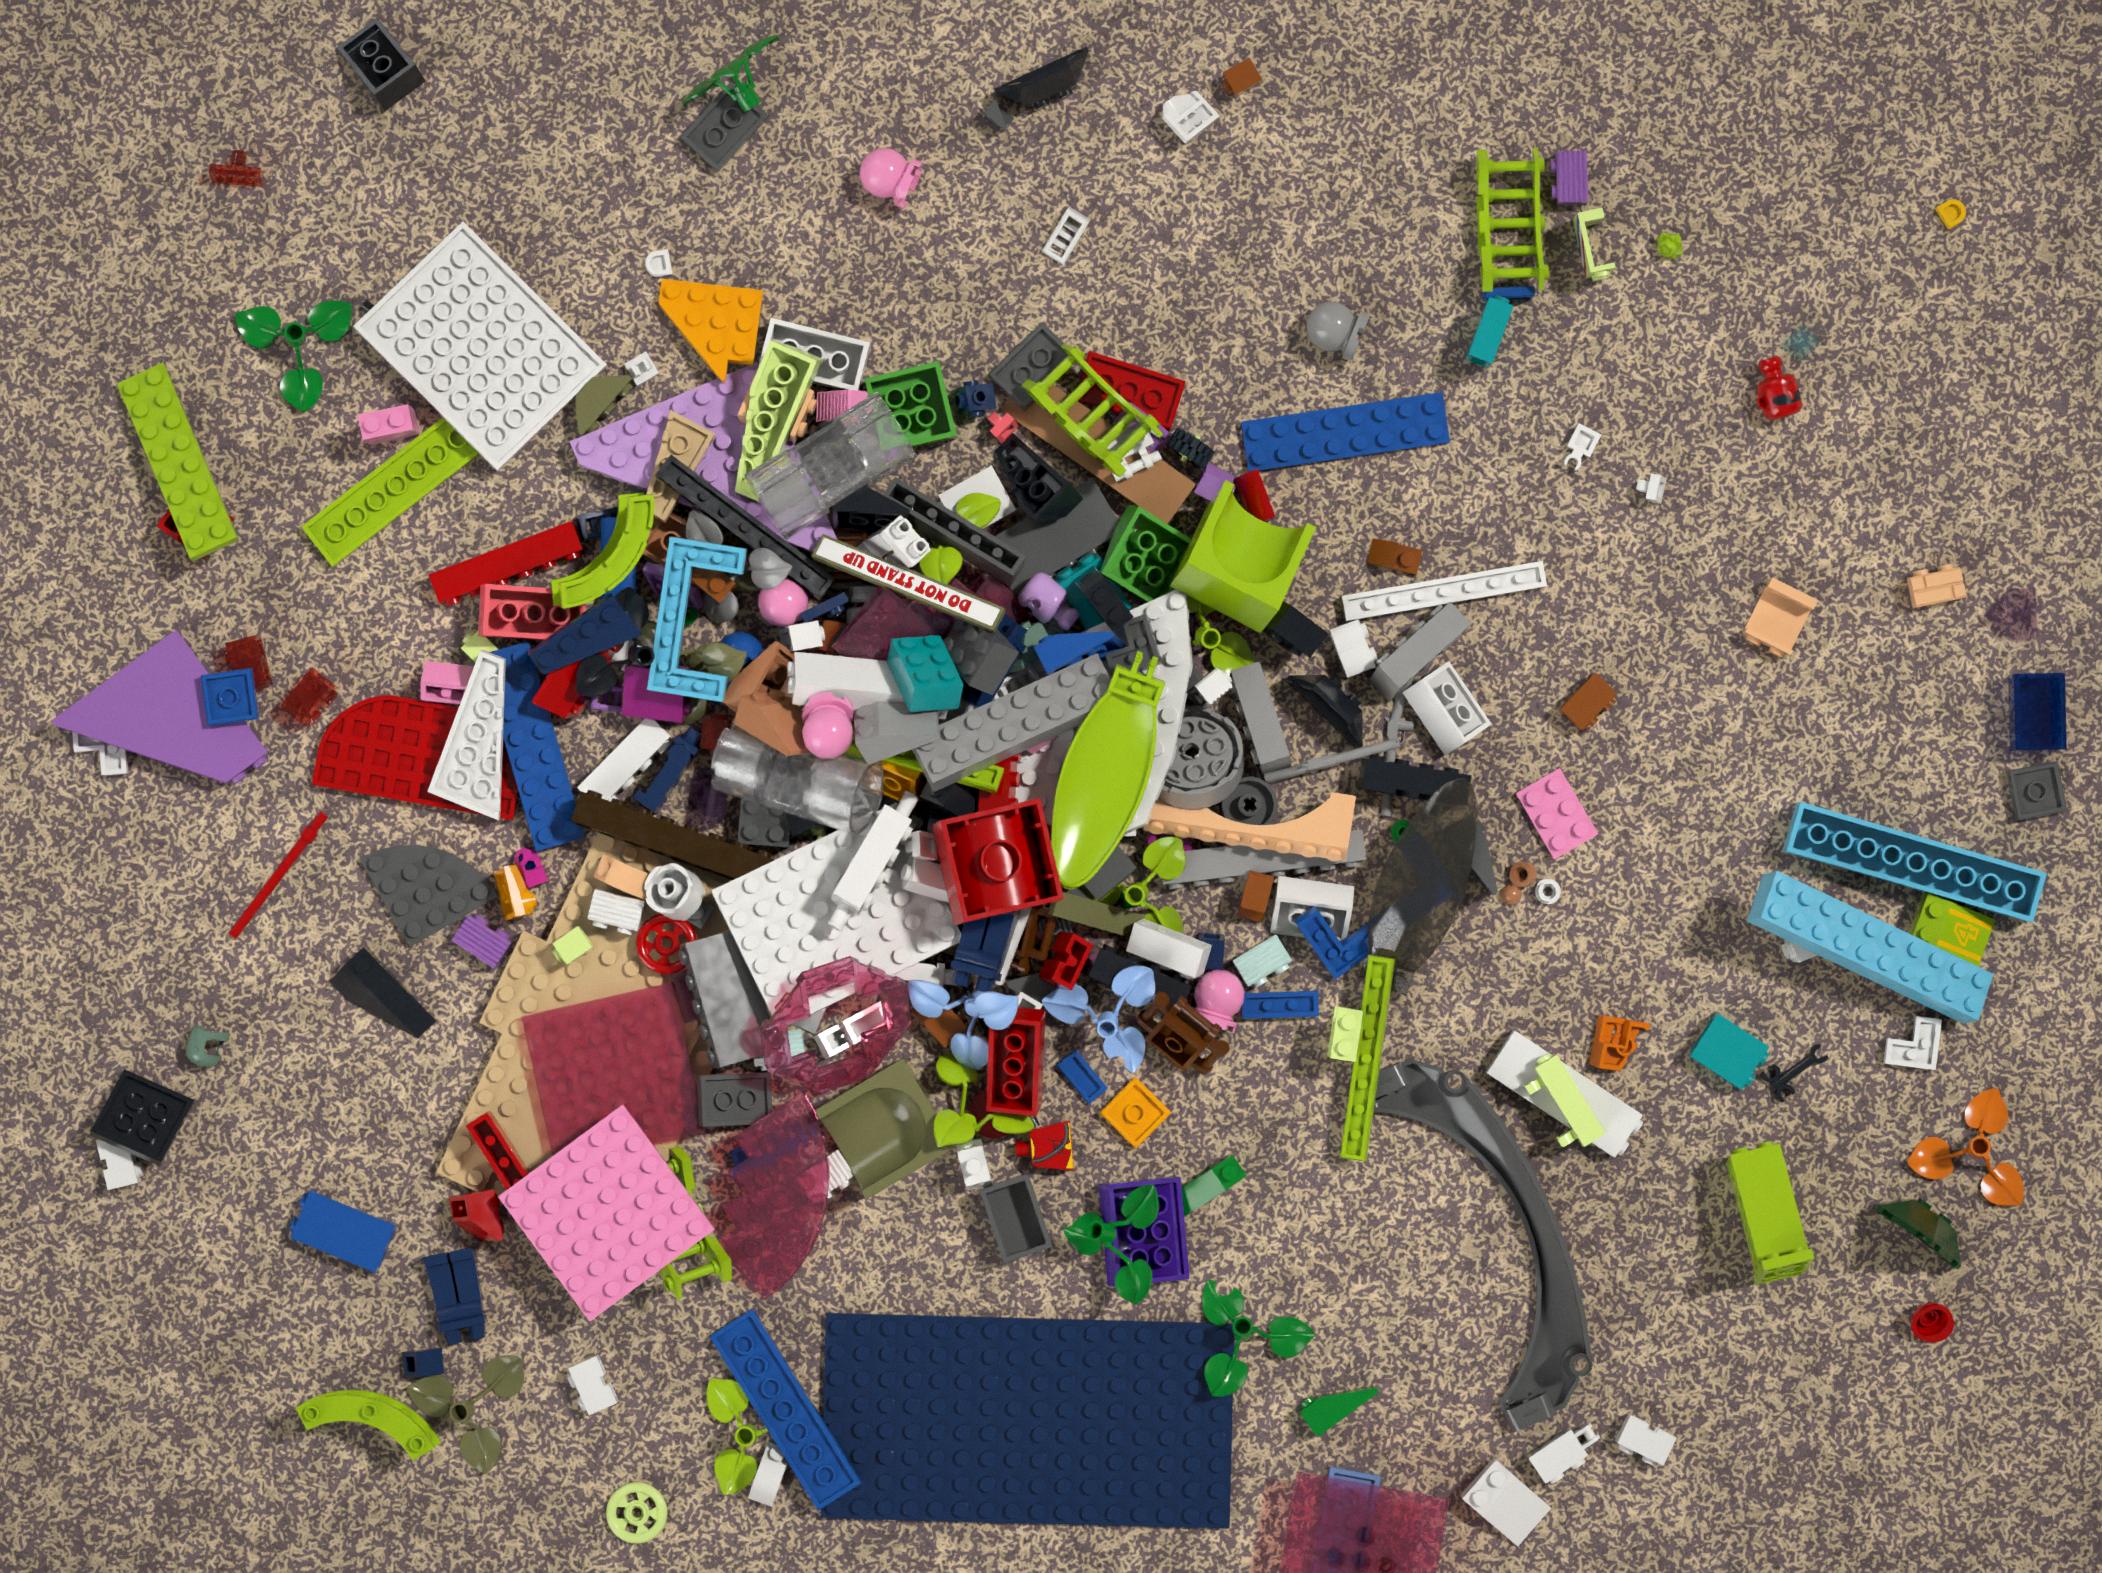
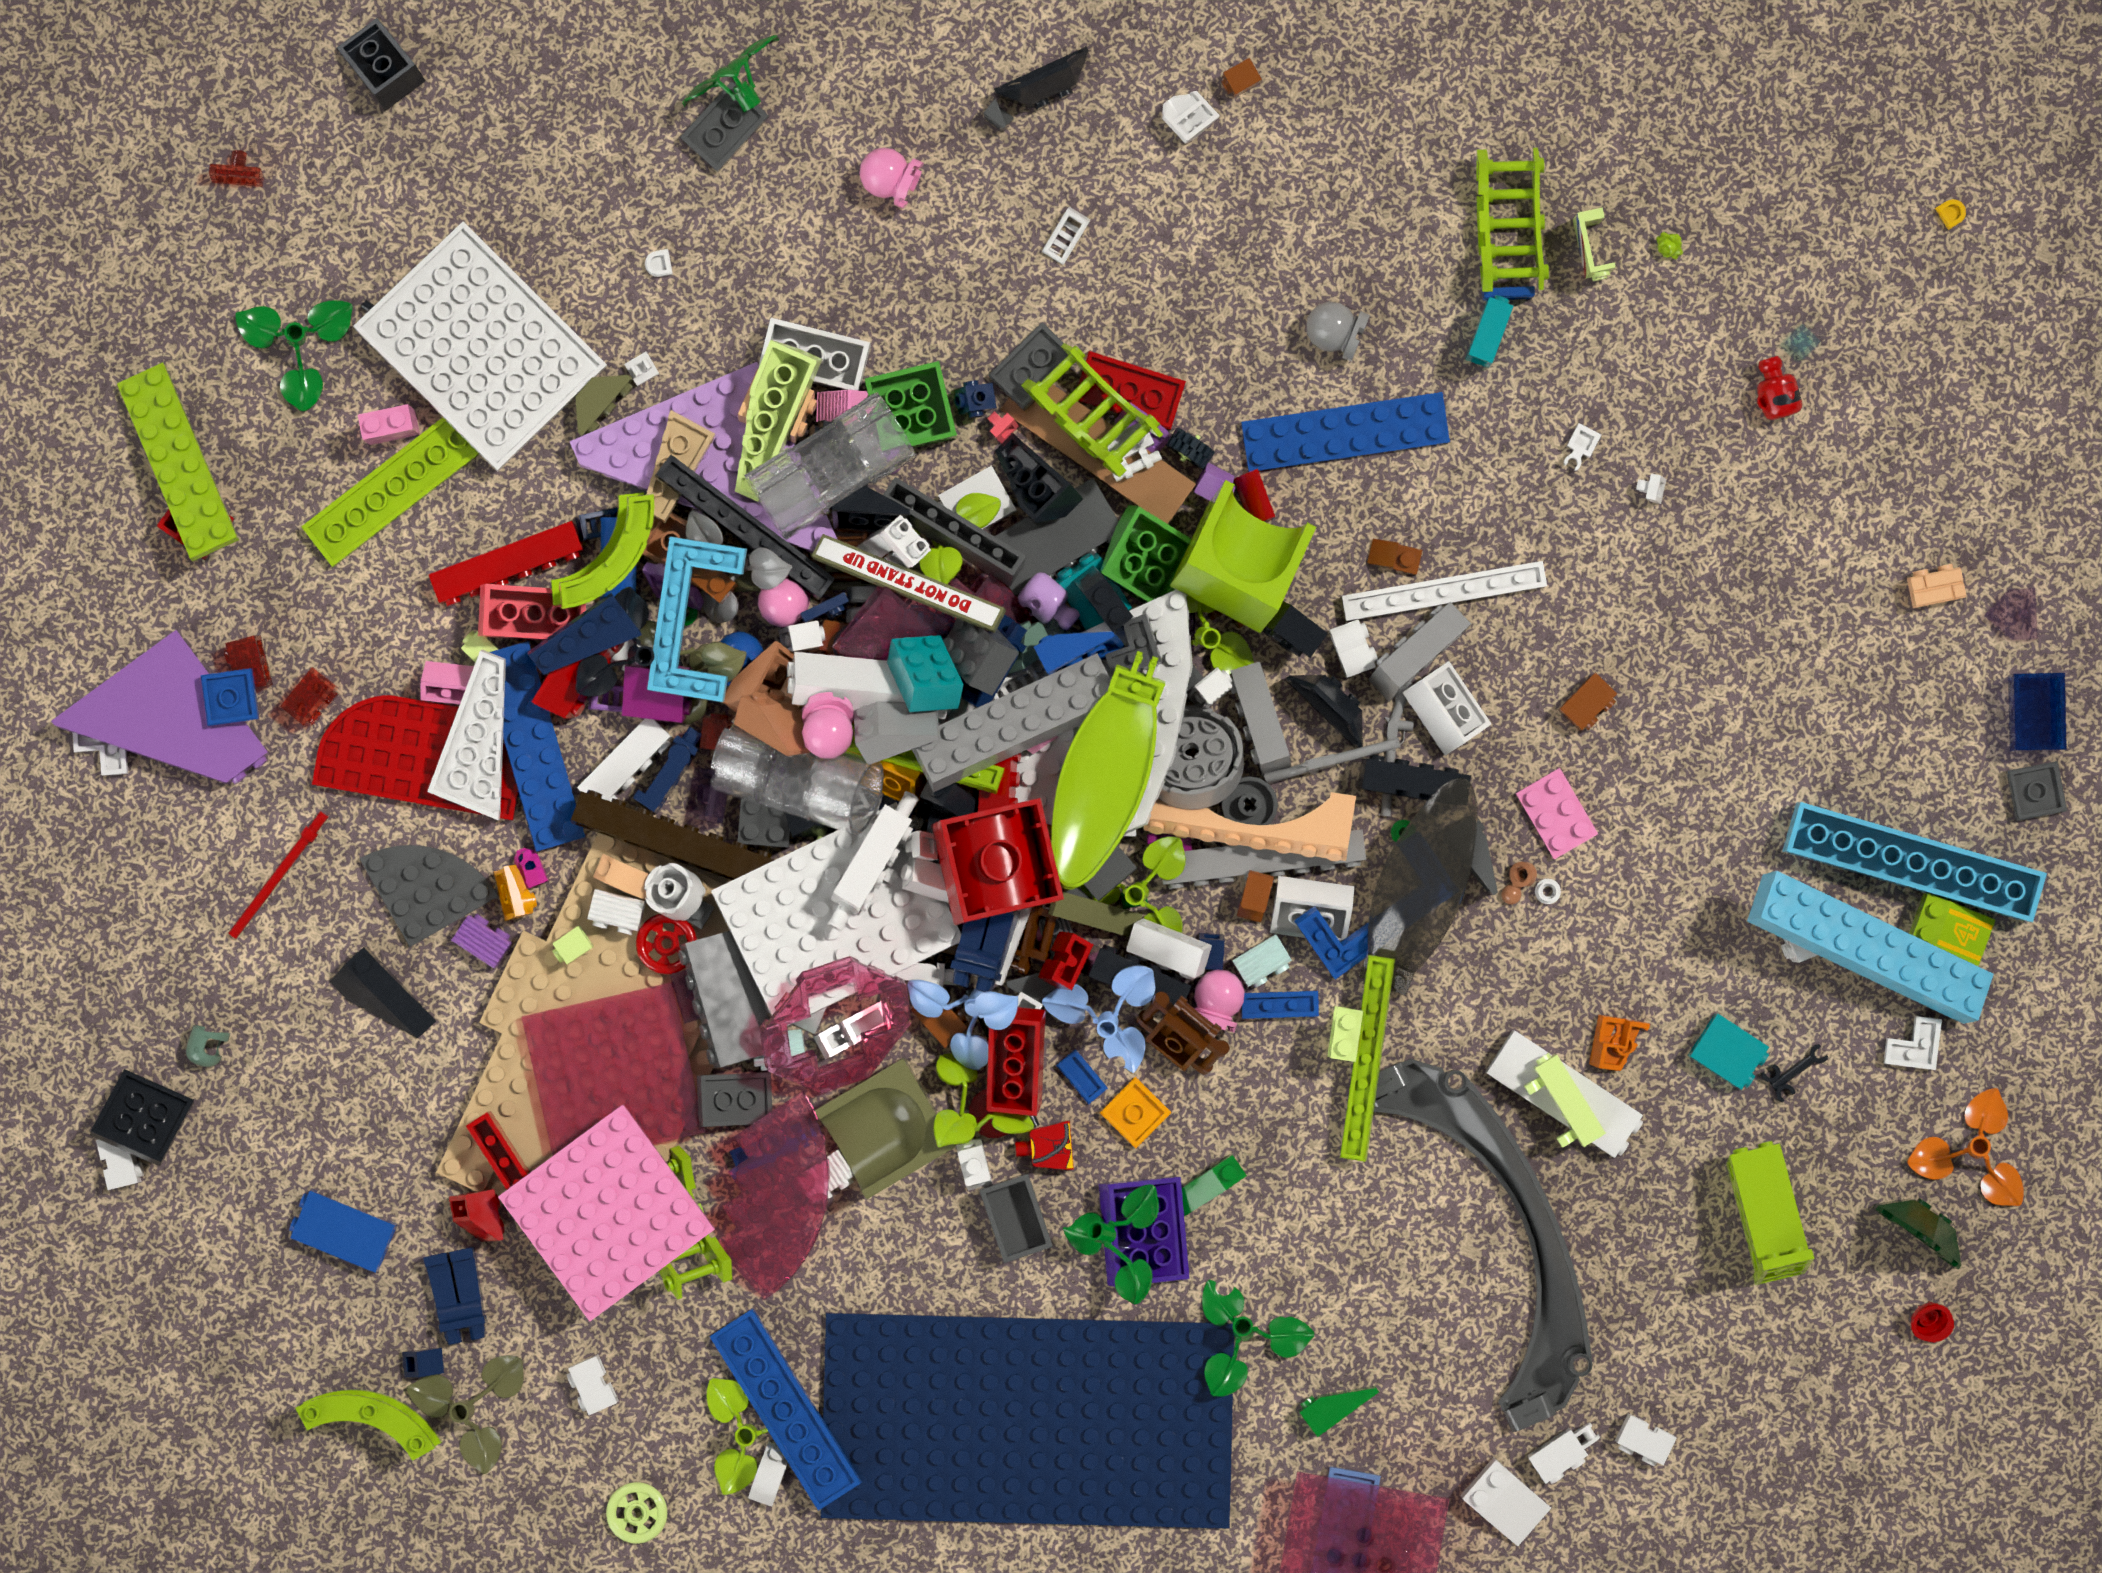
light orange wing [658,279,763,383] -> none
medium lavender brick [1550,151,1588,205] -> none
light nougat panel [1742,577,1818,658] -> none

